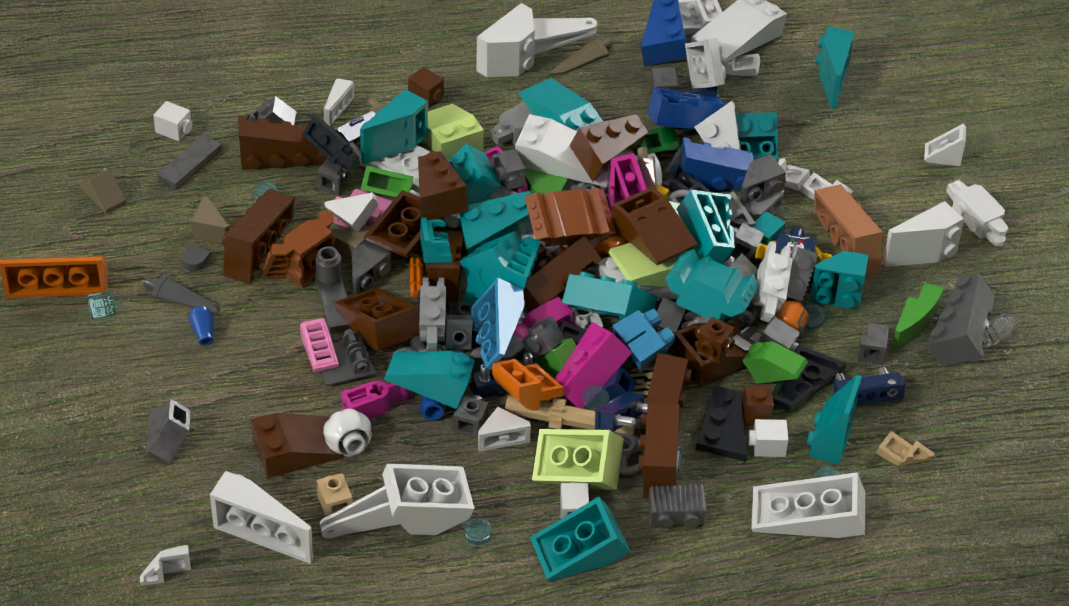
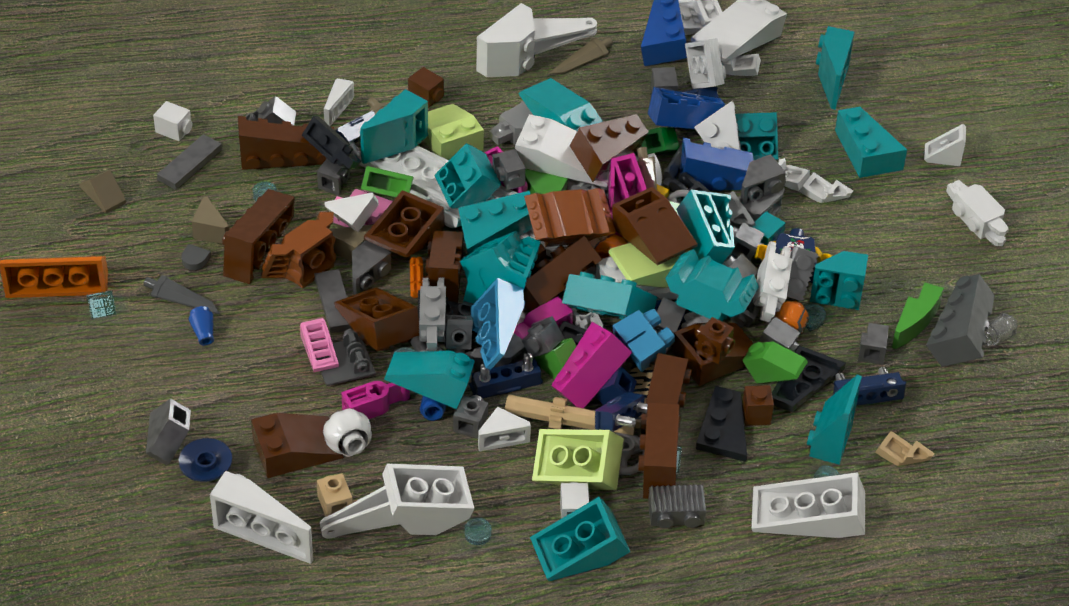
white slope [140,545,191,586] -> none
flat silver brick [316,246,341,283] -> none
reddish brown wedge [418,151,469,220] -> none
teal hinge [420,217,452,263] -> none
orange brick [492,359,563,411] -> none
clear light blue tile [582,384,609,411] -> none
sticker [733,327,761,351] -> none
white brick [749,419,788,457] -> none
nougat wedge [814,184,884,277] -> none
white slope [882,201,964,267] -> none
none -> dark blue dish [179,438,232,482]
none -> teal wedge [835,106,907,178]

